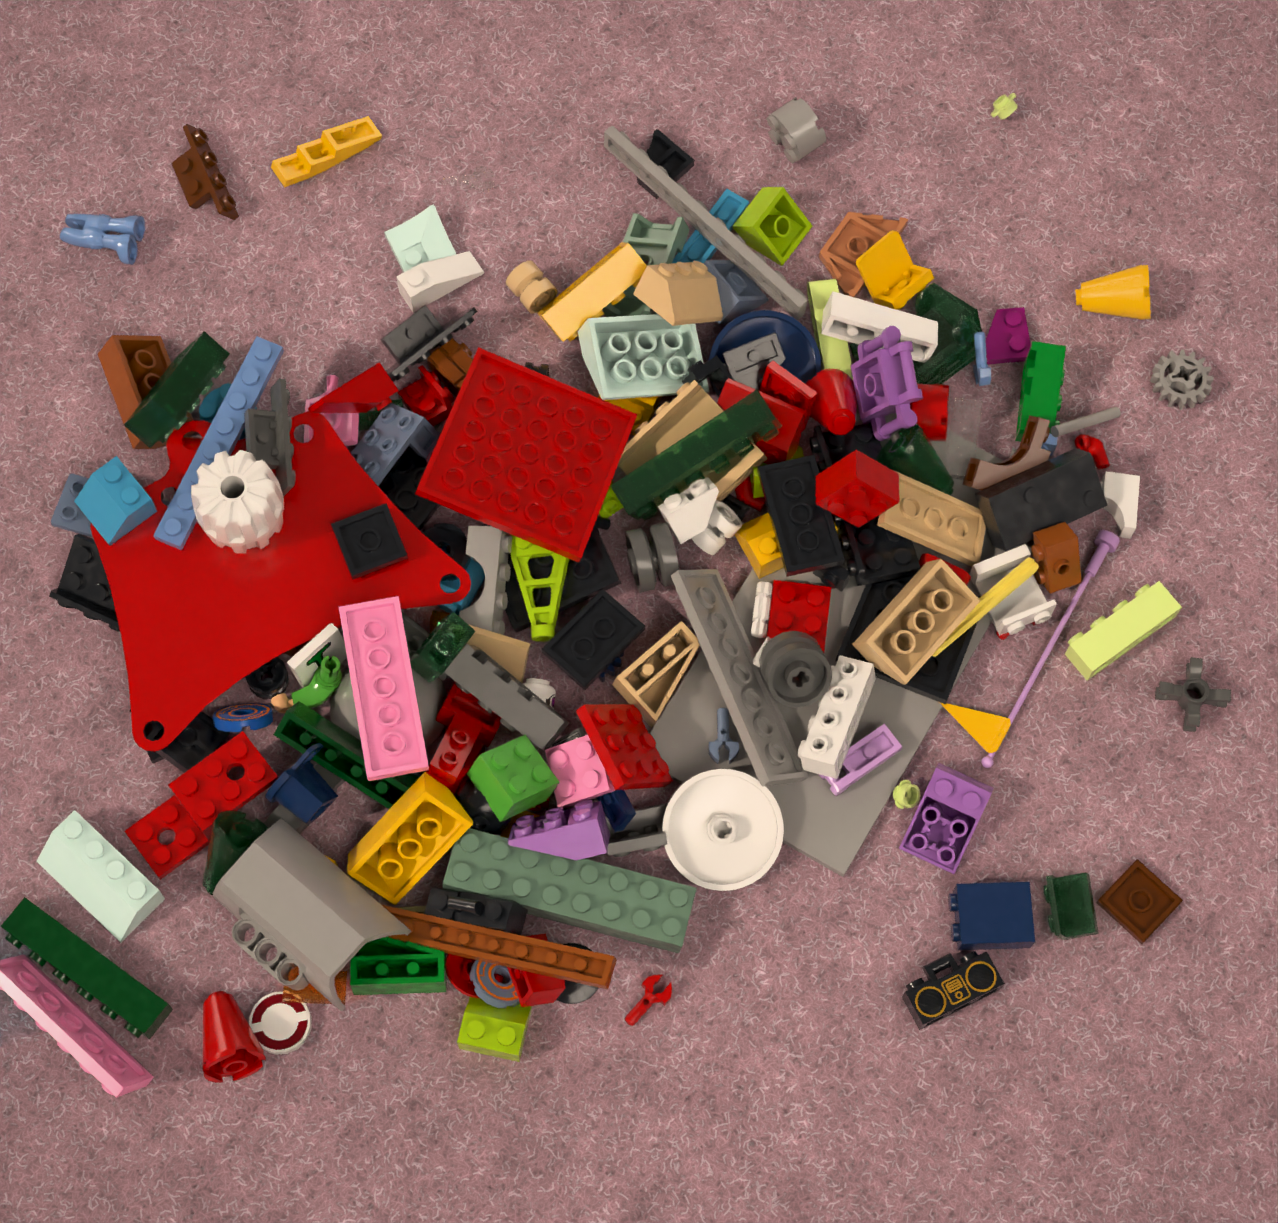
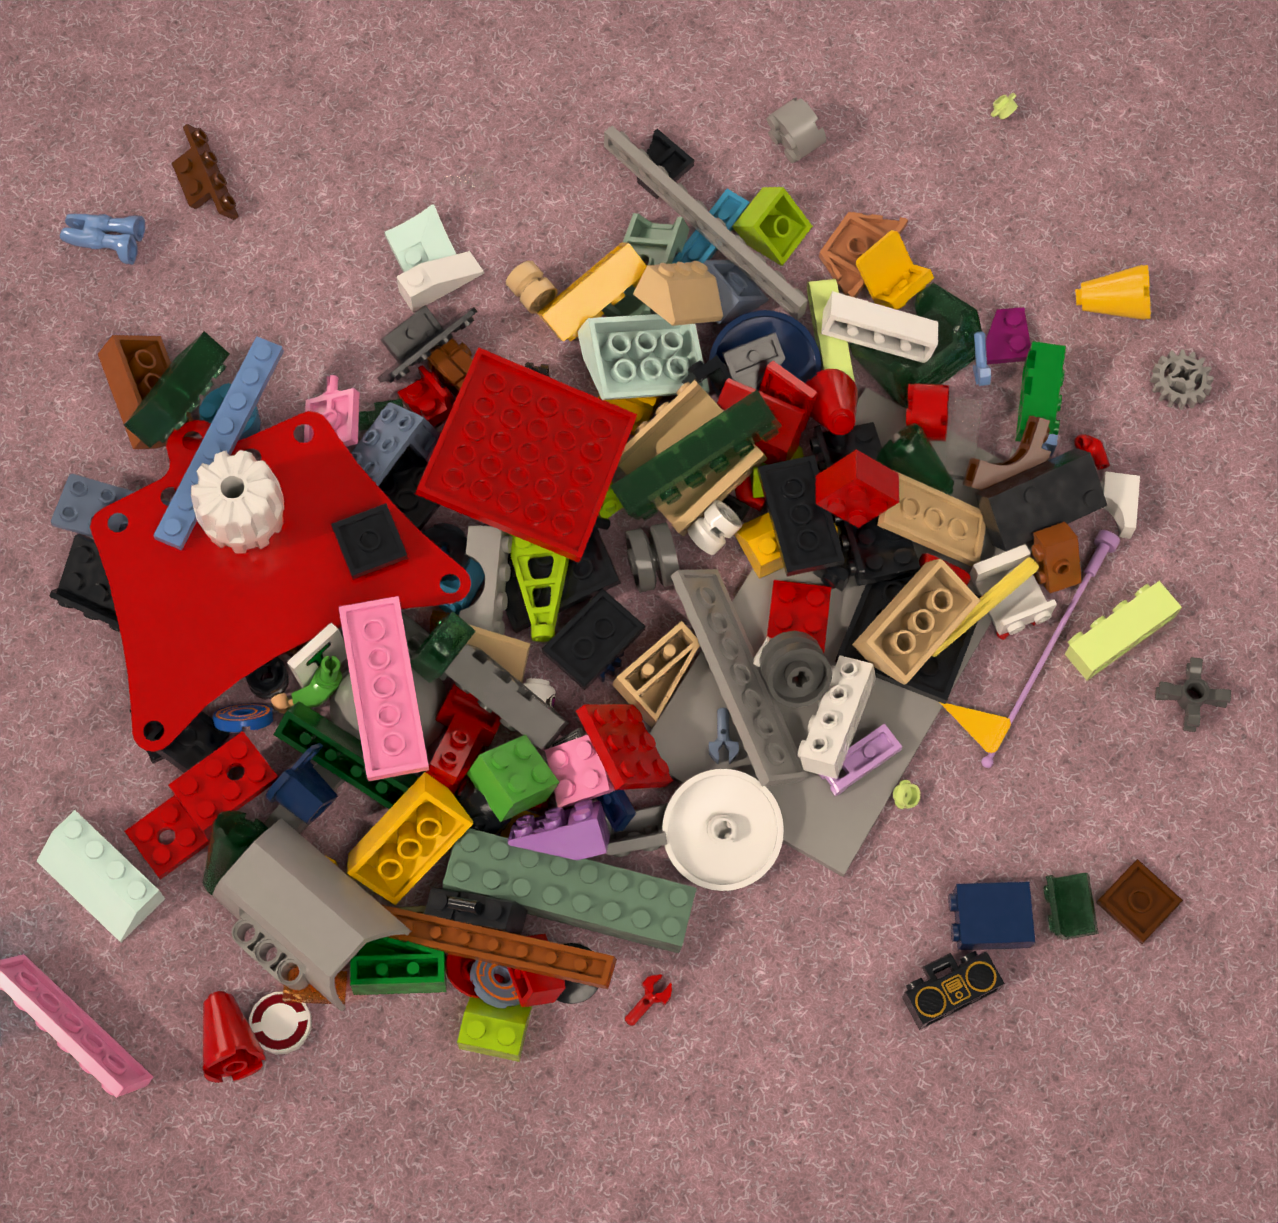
dark green brick [0,897,173,1040] -> none
dark azure slope [74,456,157,546] -> none
dark grey bracket [244,378,296,496] -> none
yellow slope [271,116,382,188] -> none
red slope [307,362,399,413] -> none
white slope [658,477,719,544] -> none
white axle [751,581,773,638] -> none
medium lavender brick [850,326,923,441] -> none
medium lavender slope [899,763,993,874] -> none
light grey bar [1051,407,1121,437] -> none

